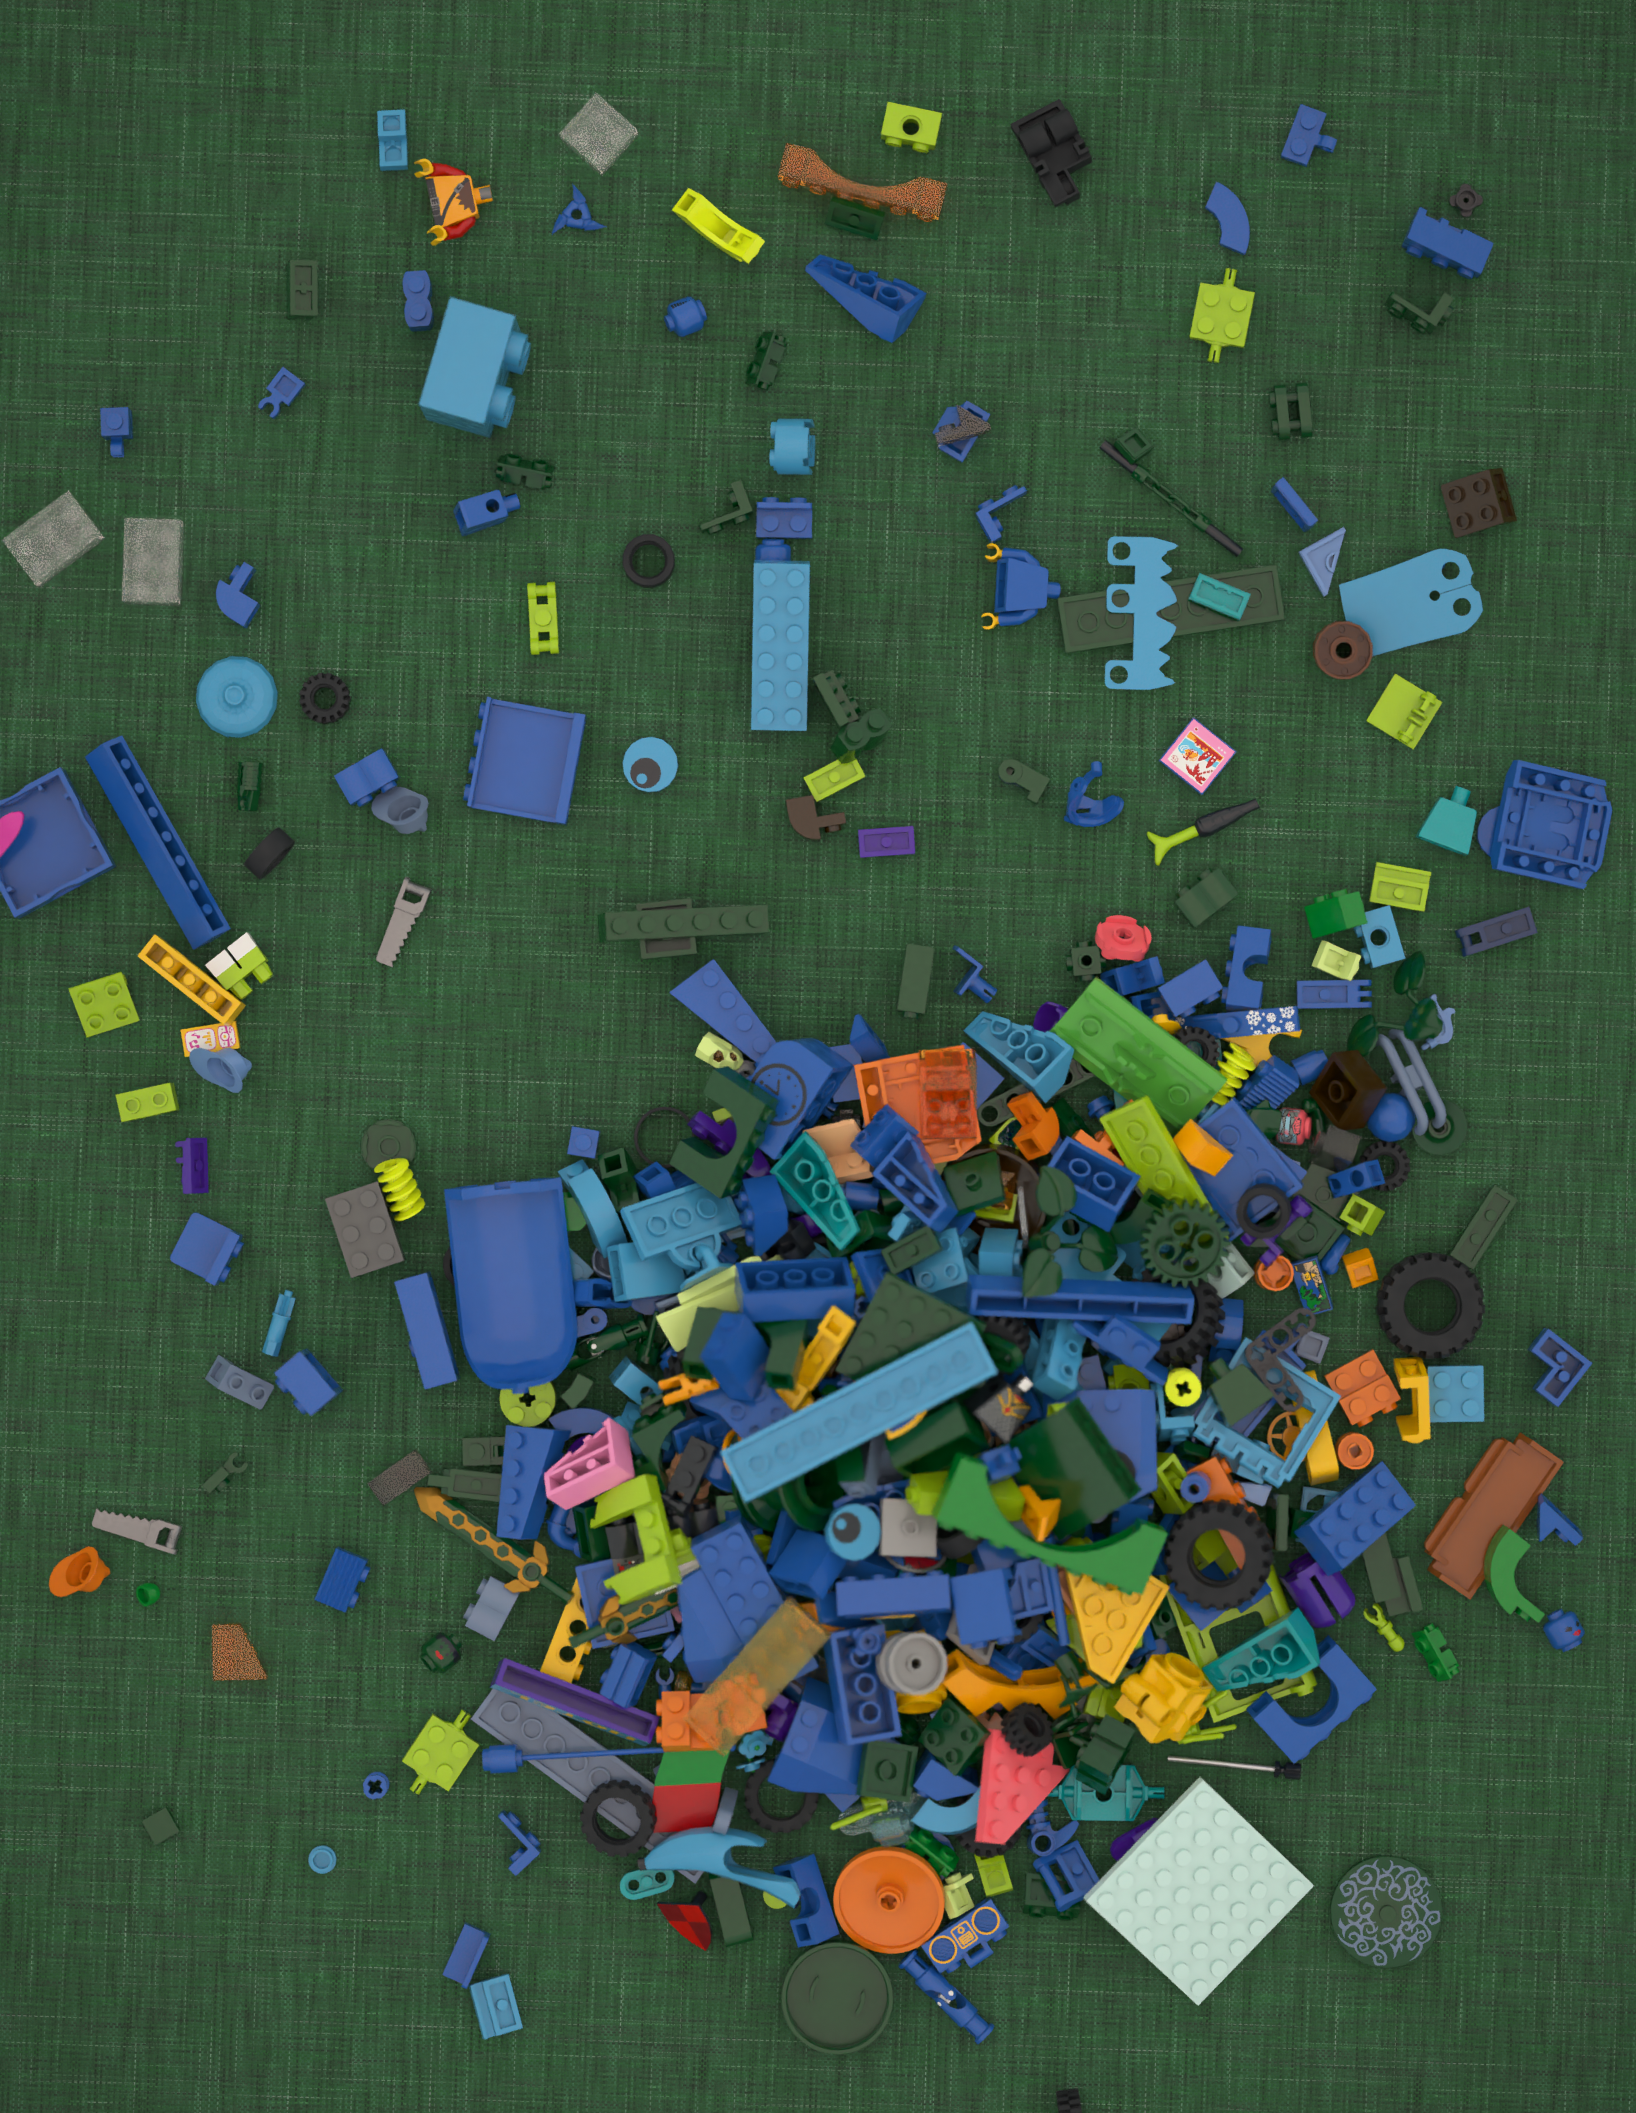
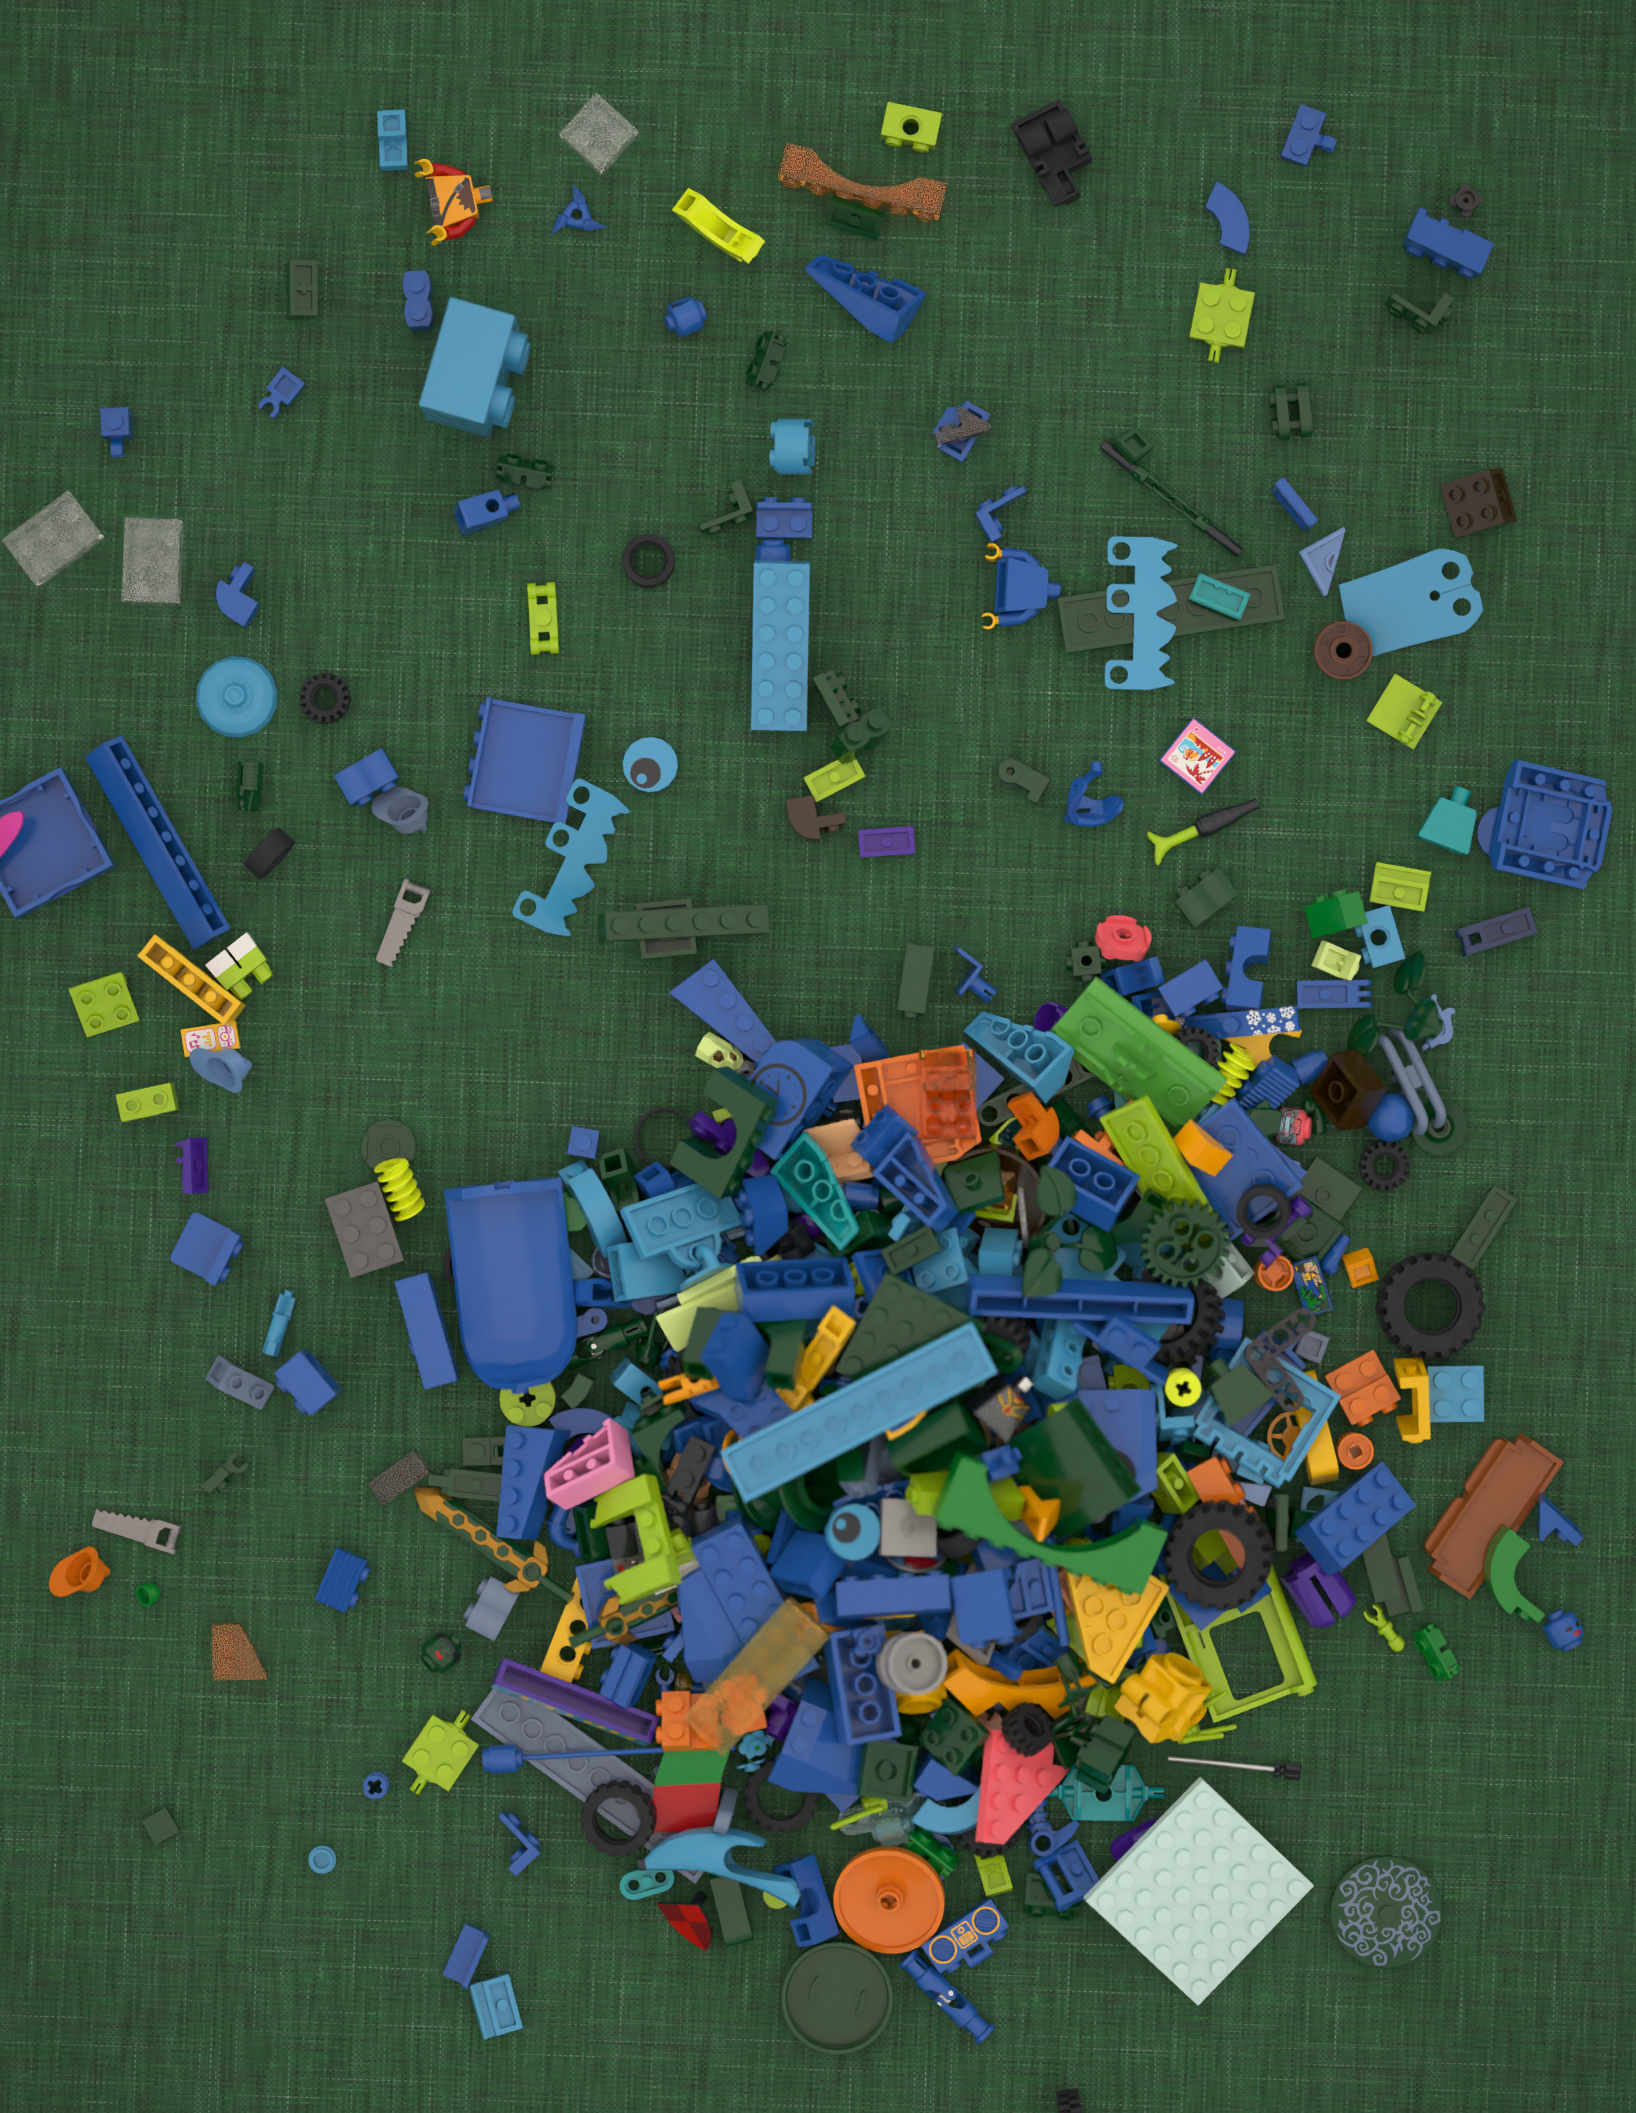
yellowish green bracket [943,1872,975,1919] -> none
blue brick [1181,1471,1211,1503] -> none
teal wedge [1202,1607,1320,1692] -> none
blue arch [1246,1635,1377,1764] -> none
clear smoke brick [1307,1125,1361,1173] -> none
blue leg [1327,1159,1385,1199] -> none
lime brick [1340,1194,1385,1236] -> none
blue brick [1527,1328,1592,1407] -> none
none -> dark azure piece [513,779,630,936]

